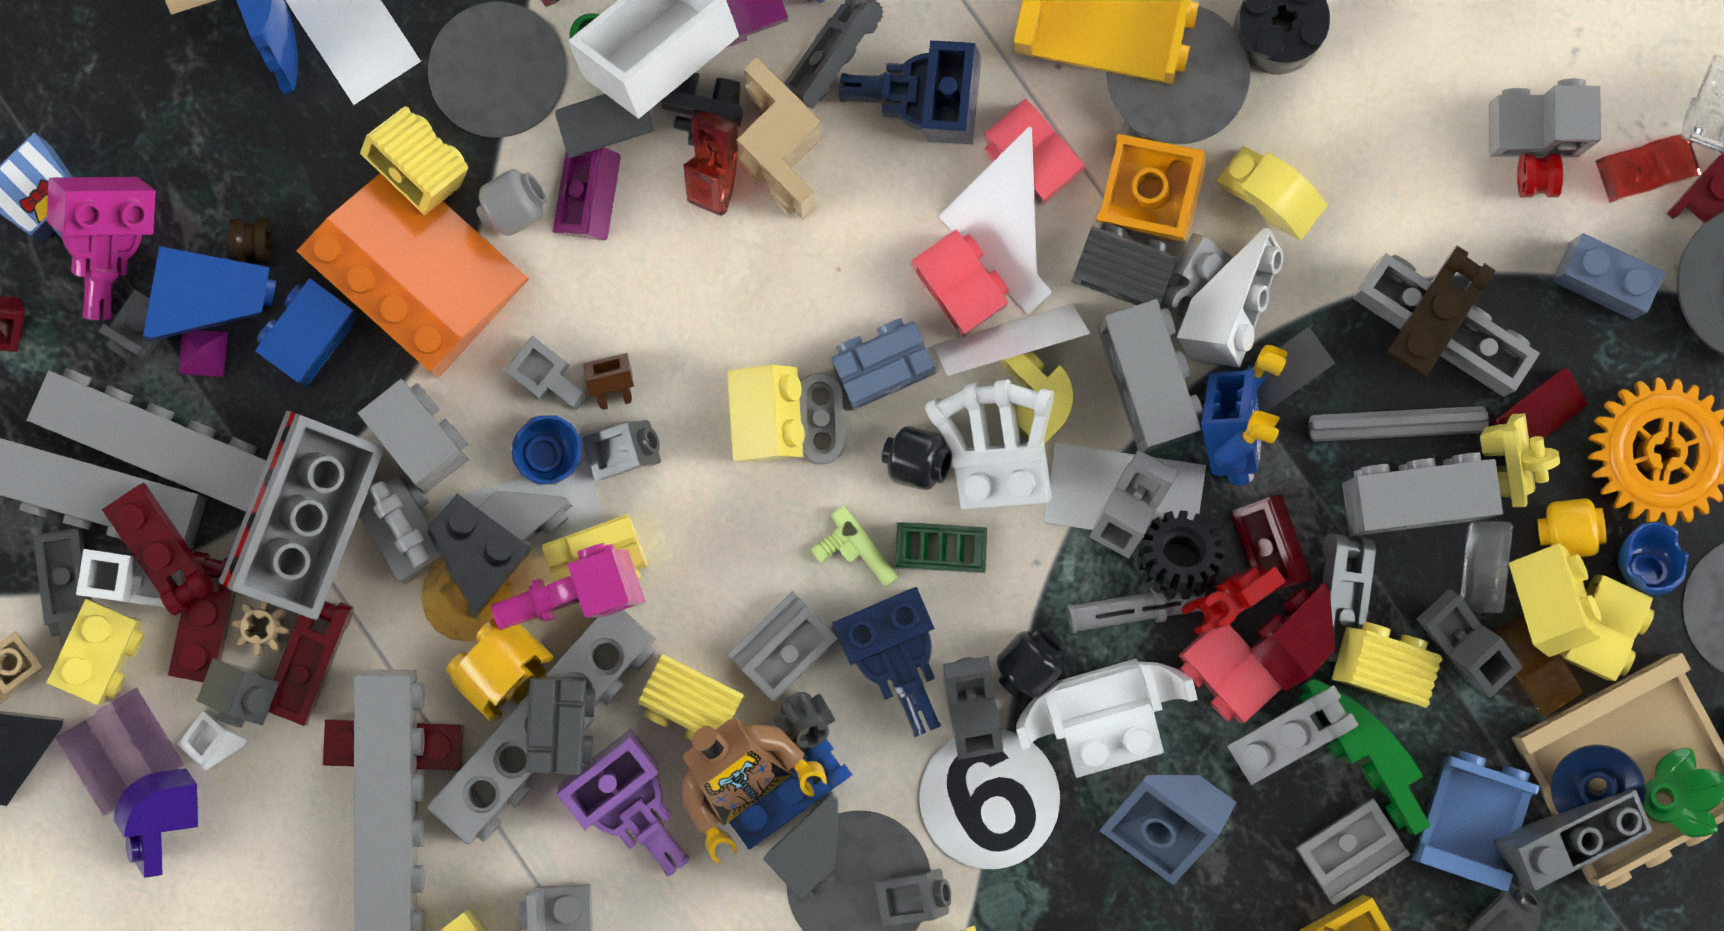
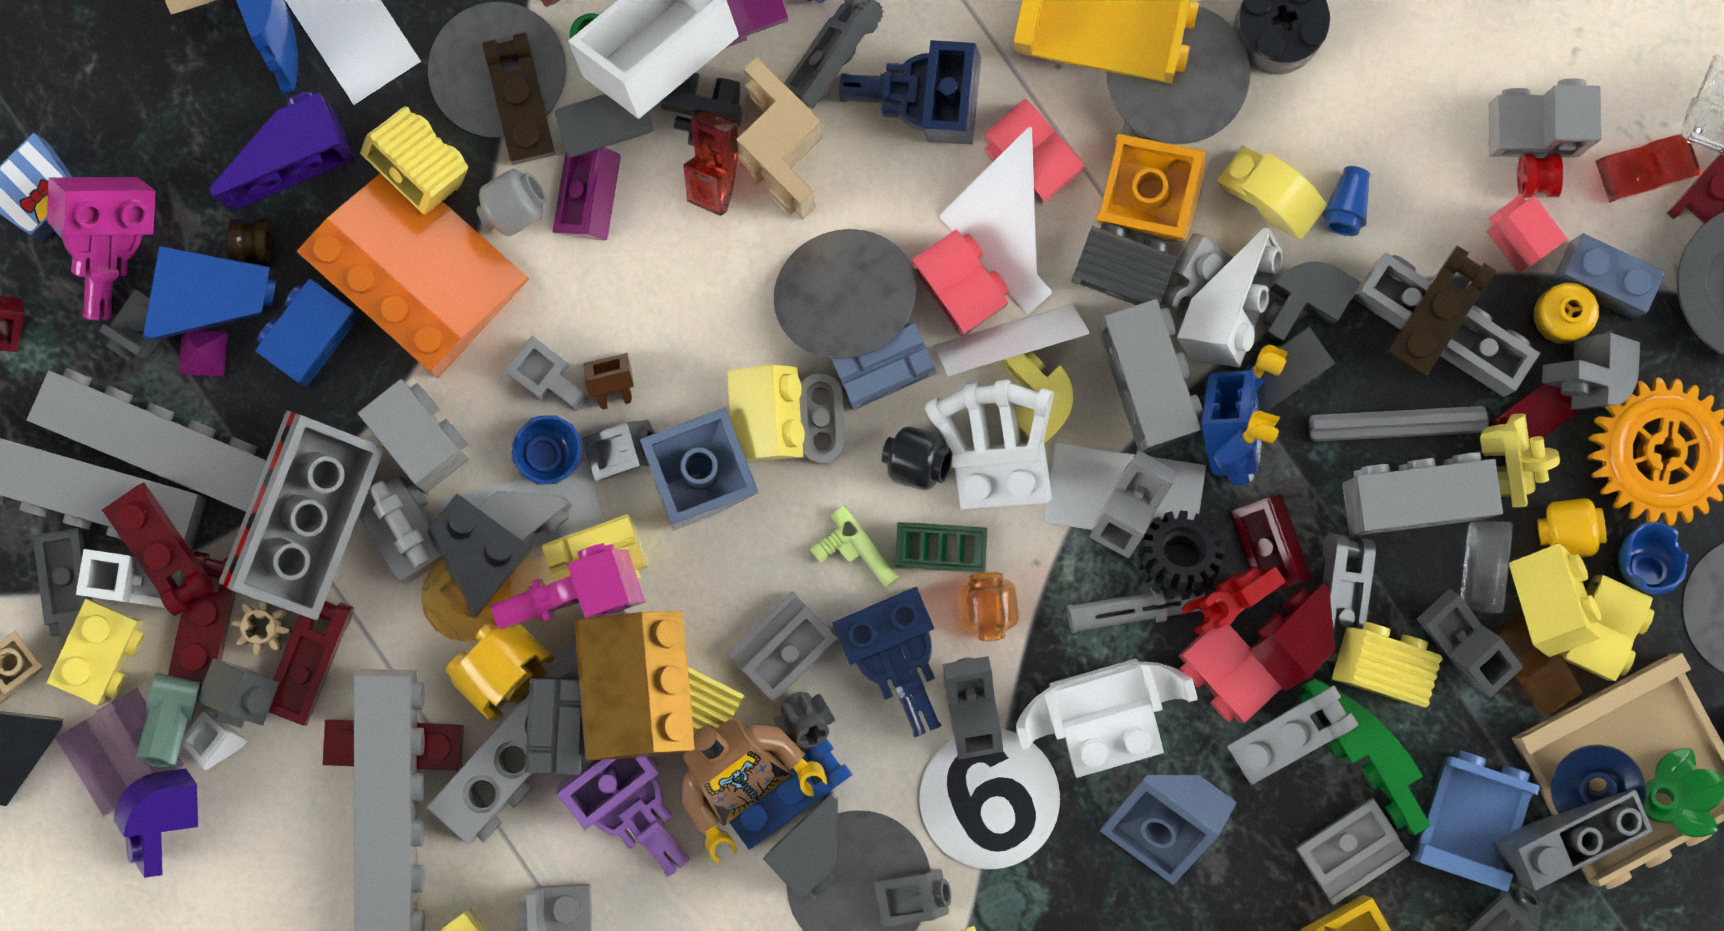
black head [997,630,1064,698] -> none
none -> sand green piece [136,672,202,769]
none -> dark purple slope [209,92,356,212]
none -> dark brown plate [482,32,556,165]
none -> pearl gold slope [574,611,695,760]
none -> sand blue slope [640,407,758,531]
none -> flat silver sticker [774,229,917,359]
none -> clear orange head [957,572,1019,642]
none -> dark grey brick [1262,262,1361,346]
none -> blue cone [1322,166,1370,236]
none -> coral brick [1486,194,1568,274]
none -> yellow head [1534,282,1599,344]
none -> dark grey brick [1542,333,1640,410]

